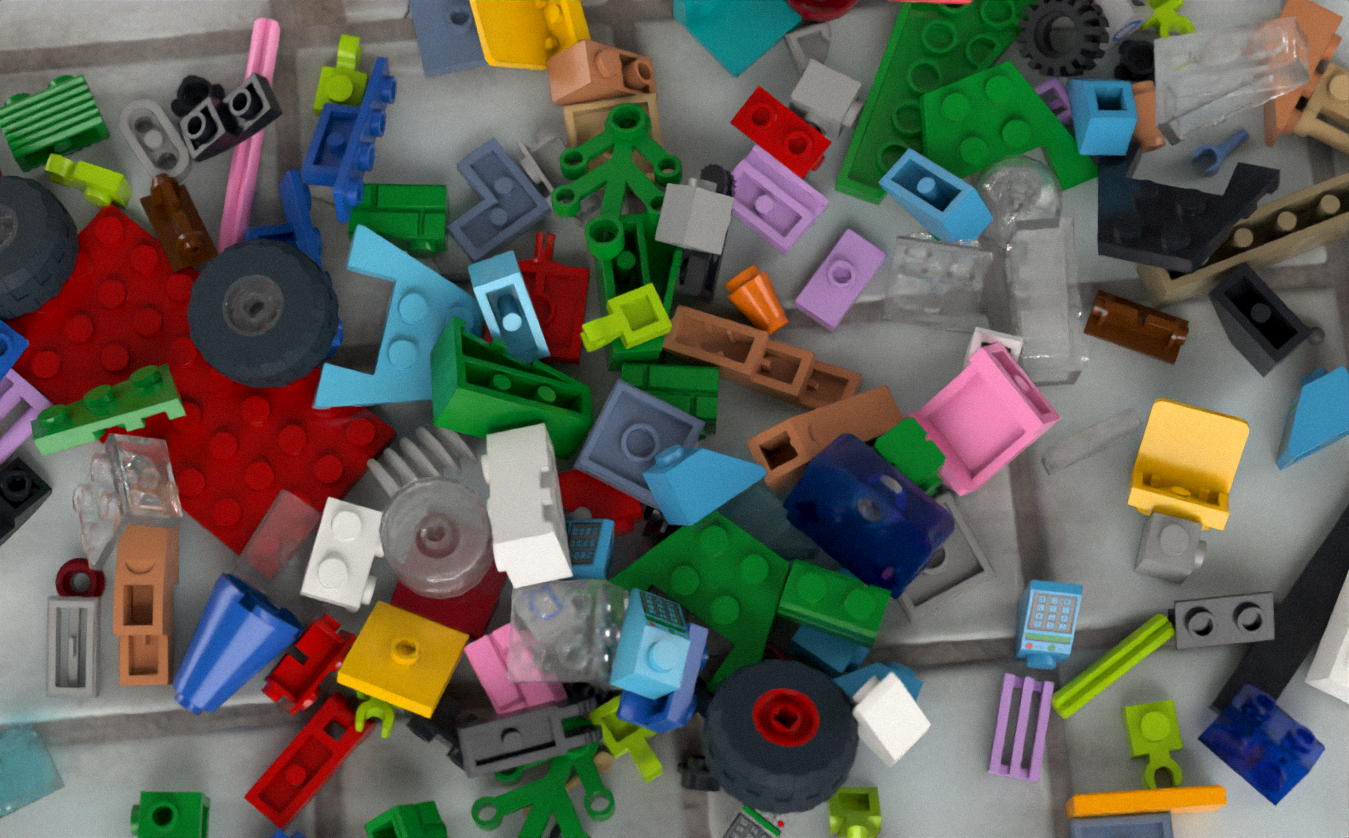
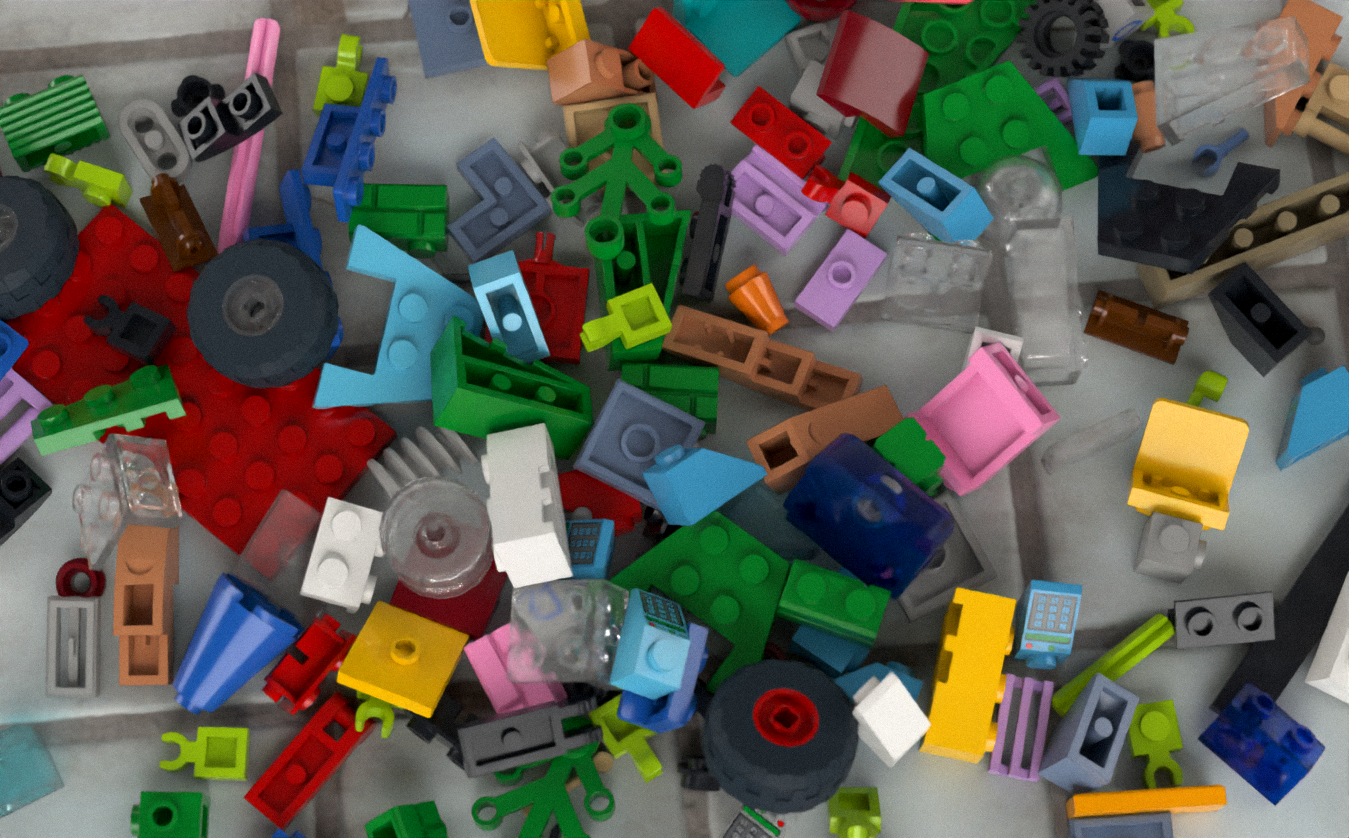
light grey brick [655,177,734,255] -> none
none -> black plate [83,295,177,366]
none -> lime plate [159,727,251,781]
none -> red panel [628,7,726,110]
none -> red plate [801,165,891,239]
none -> dark red slope [816,10,929,138]
none -> yellow wedge [919,587,1016,764]
none -> sand blue slope [1038,673,1139,795]
none -> lime hand [1186,370,1228,407]

